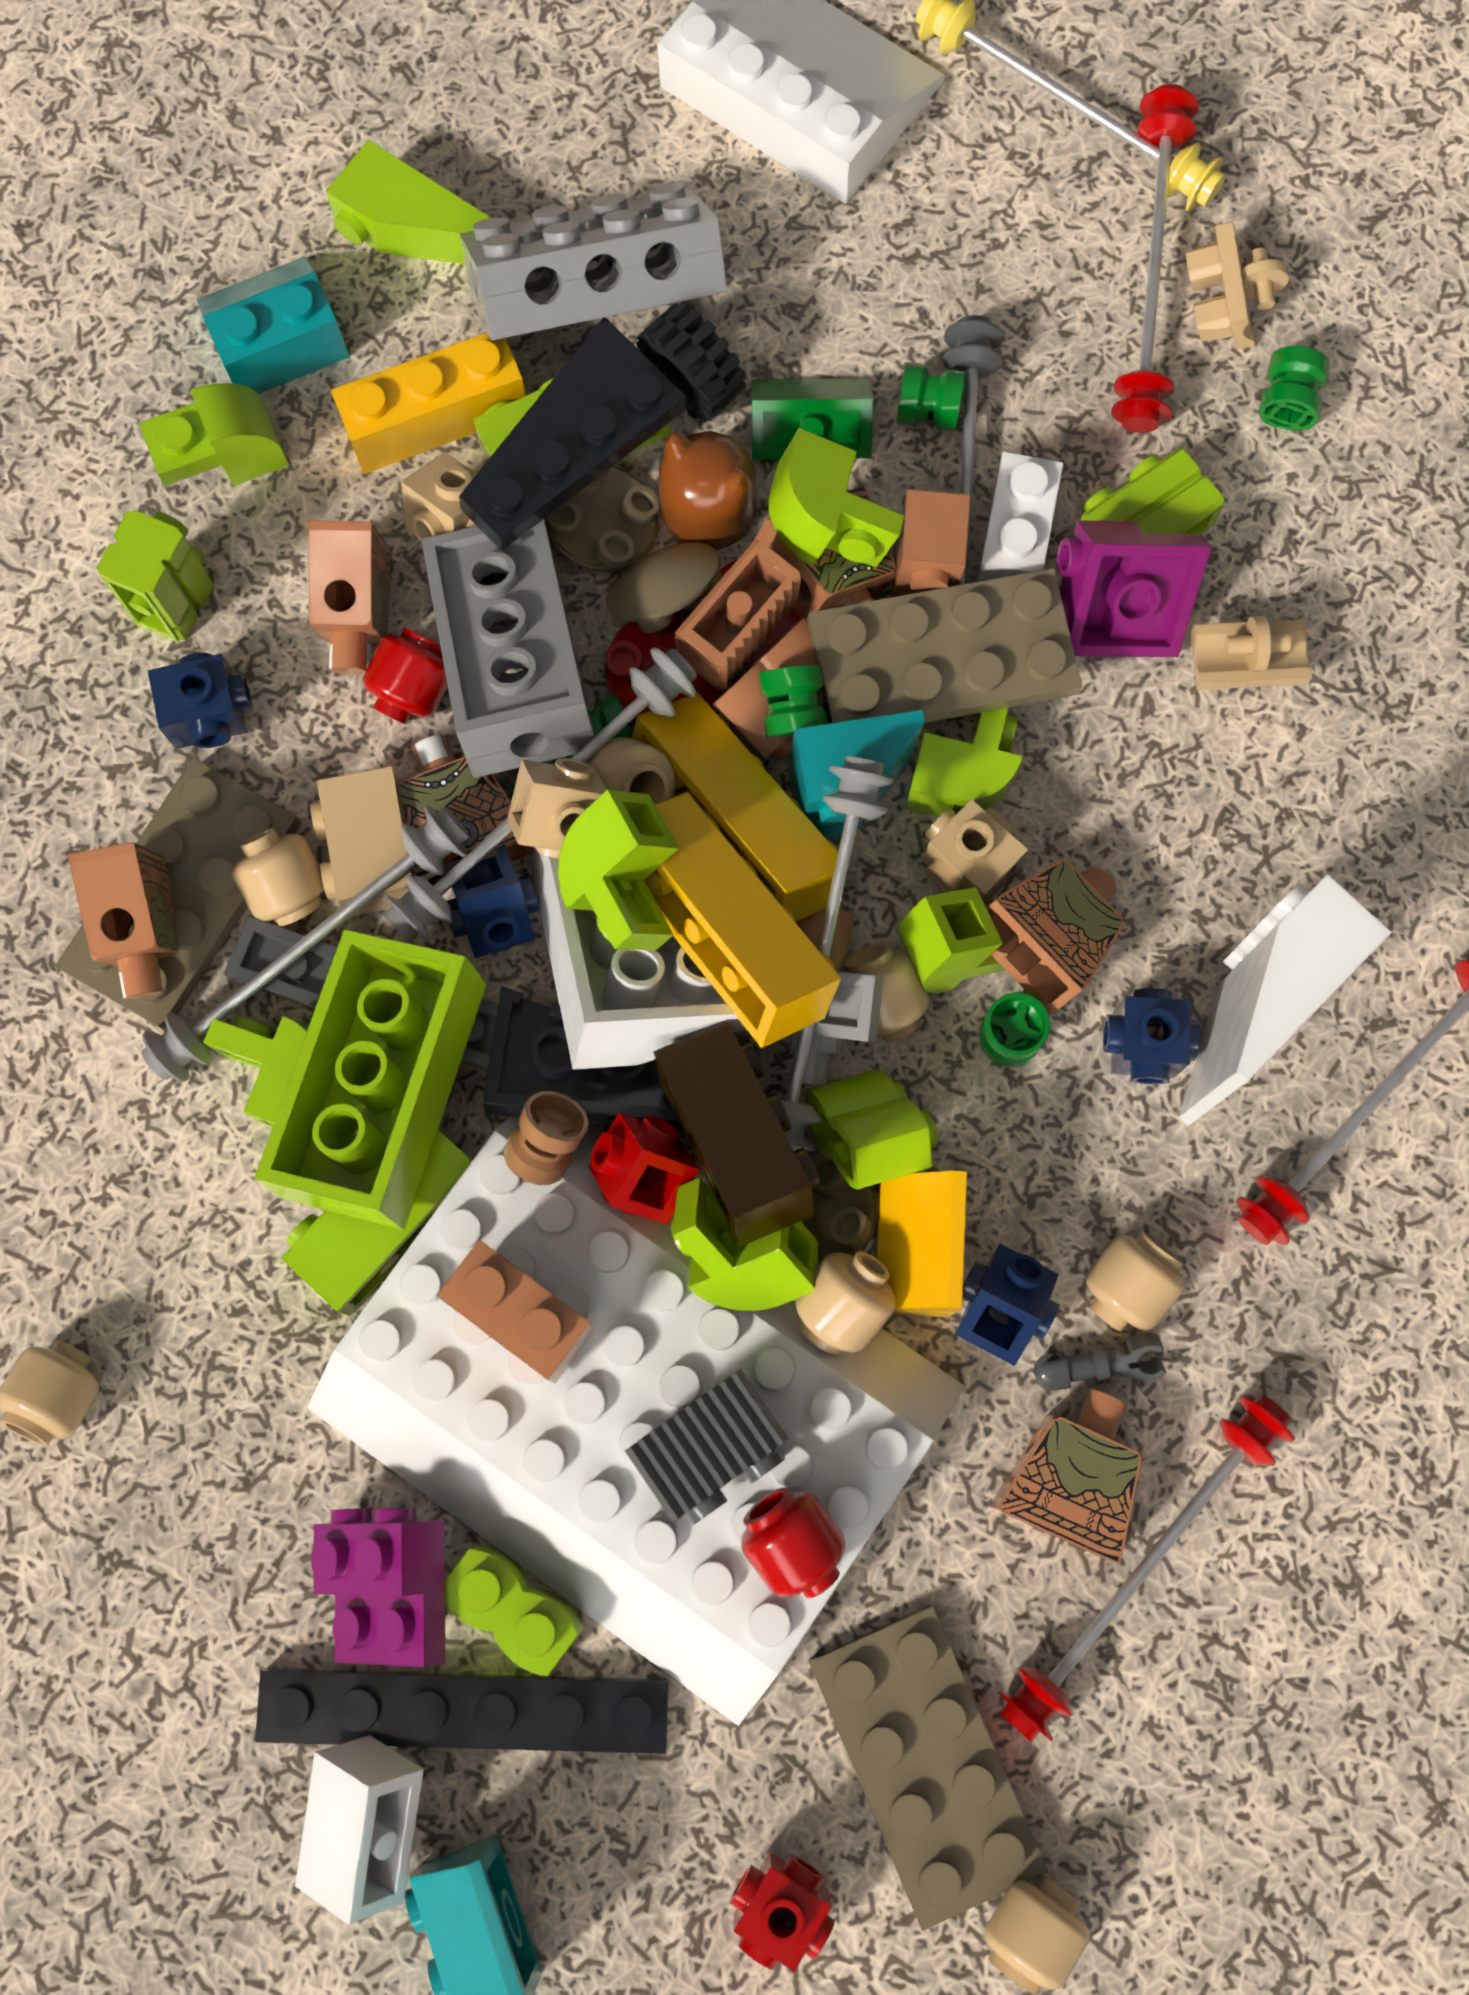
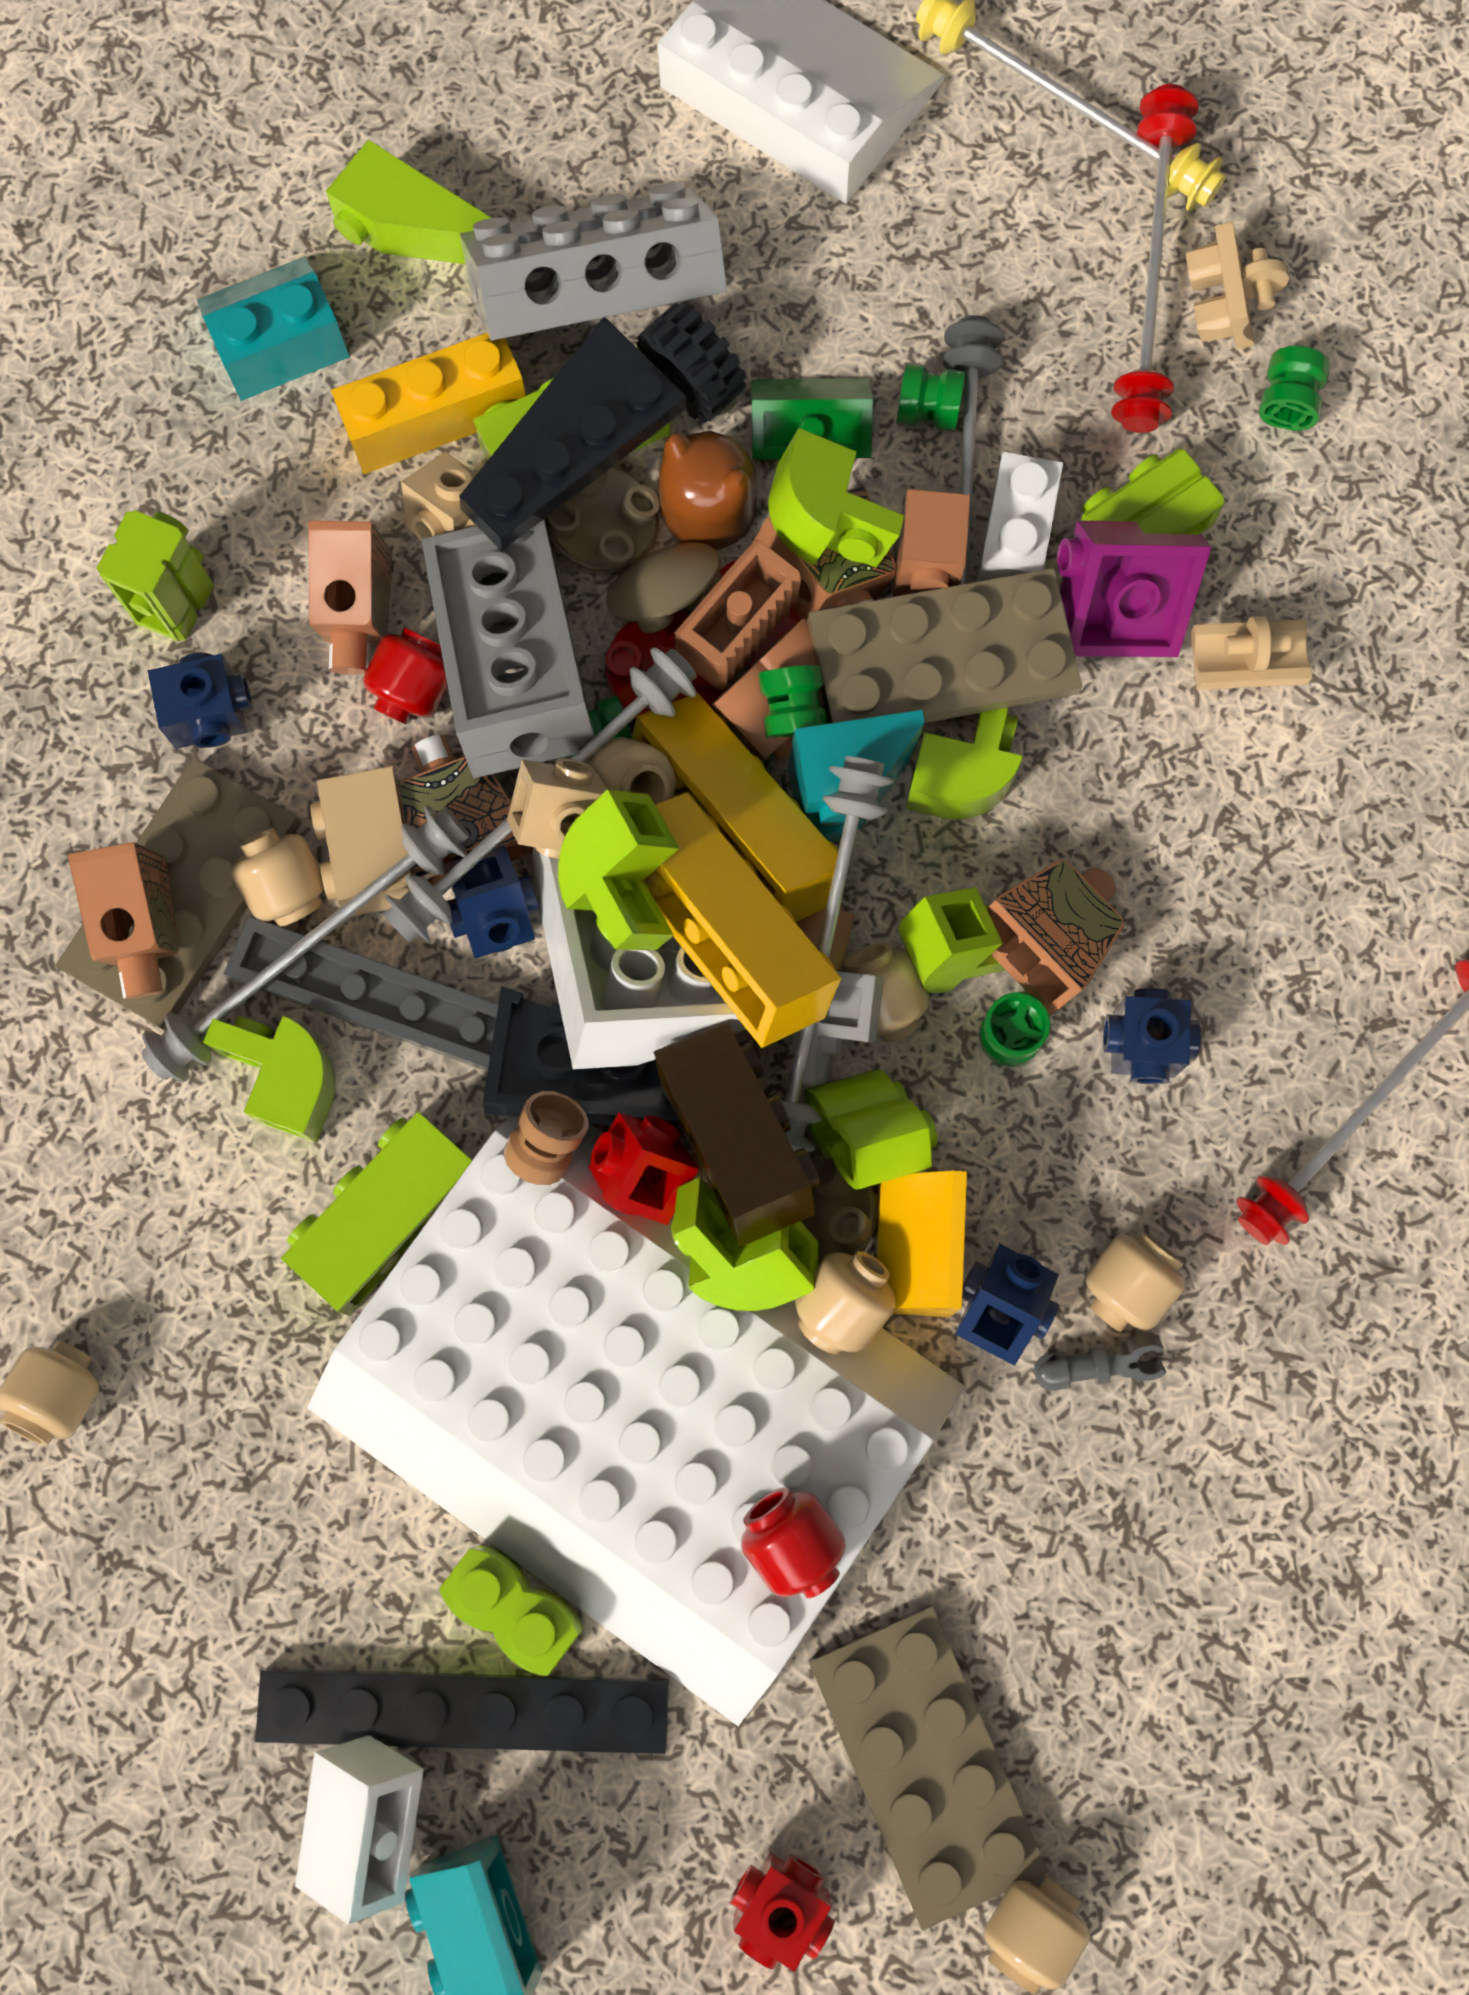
lime brick [139,383,289,486] -> none
lime brick [254,929,487,1230] -> none
magenta plate [311,1507,445,1667] -> none
nougat brick [436,1239,597,1383] -> none
dark grey brick [625,1369,789,1525] -> none
tan brick [923,799,1028,905] -> none
torso [991,1389,1142,1564] -> none
axle [998,1394,1295,1743] -> none
white slope [1179,874,1392,1126] -> none

